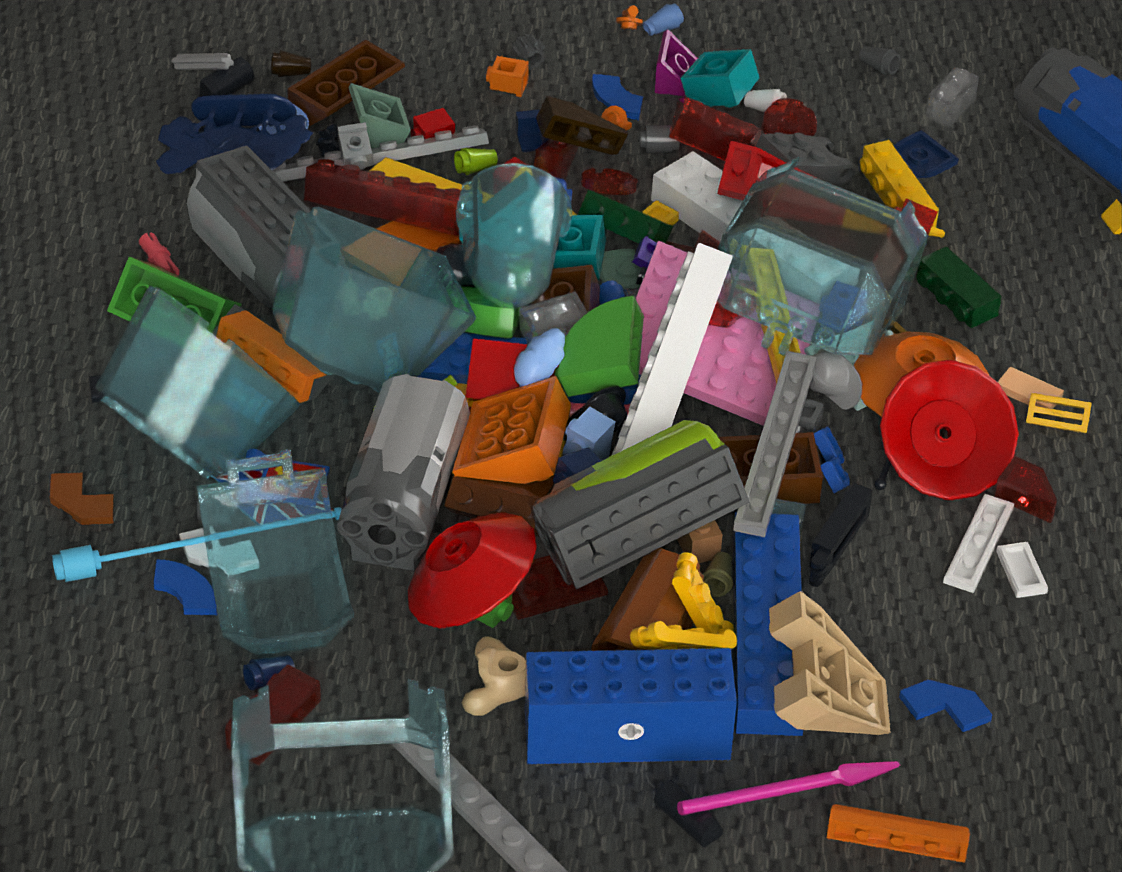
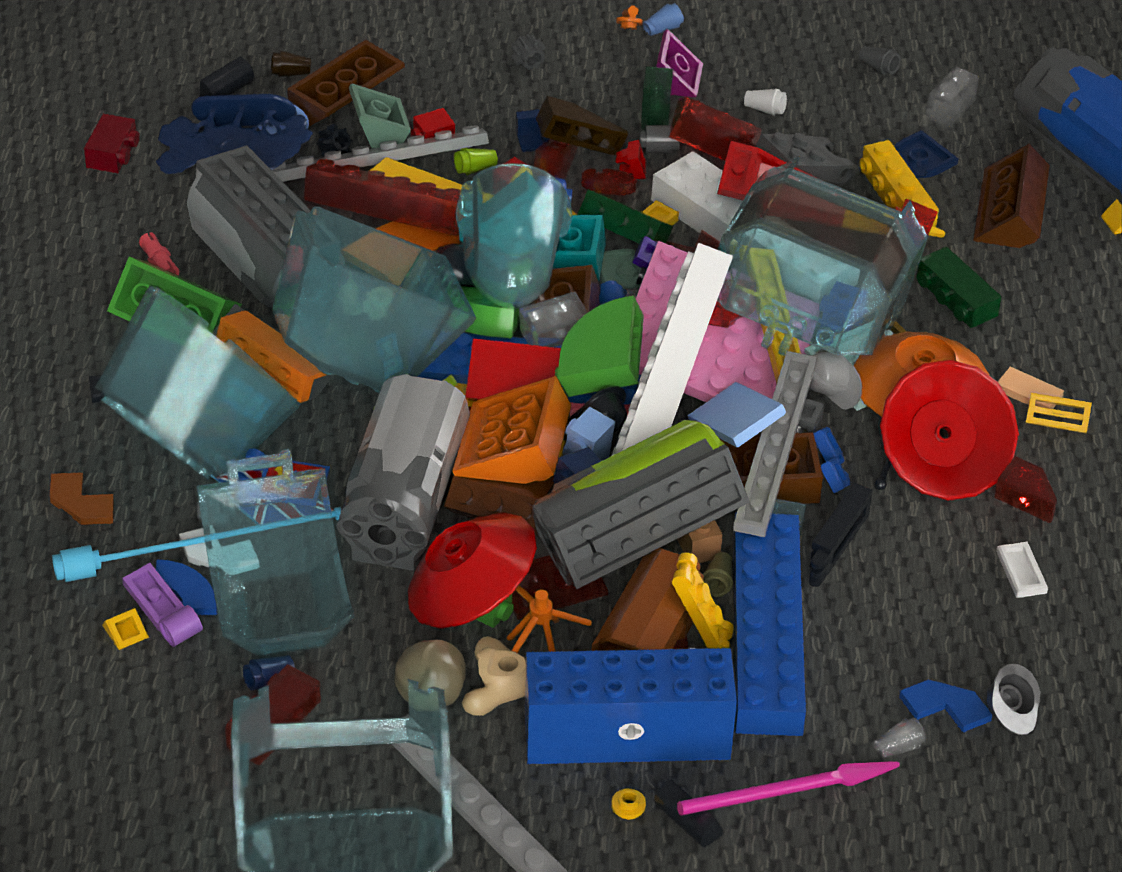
light grey axle [172,53,233,70] -> none
light grey brick [338,122,373,170] -> none
orange brick [486,56,529,97] -> none
light blue arm [514,328,565,387] -> none
blue tile [592,74,643,120] -> none
orange plate [601,106,632,130] -> none
yellow plate [630,621,737,650] -> none
teal brick [681,49,760,109] -> none
clear red tile [762,98,817,136] -> none
tan wedge [769,591,891,735] -> none
orange panel [827,804,970,863] -> none
white tile [943,494,1014,593] -> none
none -> dark red brick [84,113,139,173]
none -> yellow slope [102,608,149,650]
none -> medium lavender plate [122,563,203,647]
none -> dark tan piece [394,640,466,711]
none -> orange plant [507,586,592,653]
none -> yellow plate [611,788,646,820]
none -> red tile [616,140,646,179]
none -> clear green brick [641,67,673,129]
none -> light blue tile [688,382,786,447]
none -> clear cone [873,717,926,759]
none -> reddish brown slope [973,144,1050,248]
none -> flat silver piece [987,664,1040,735]

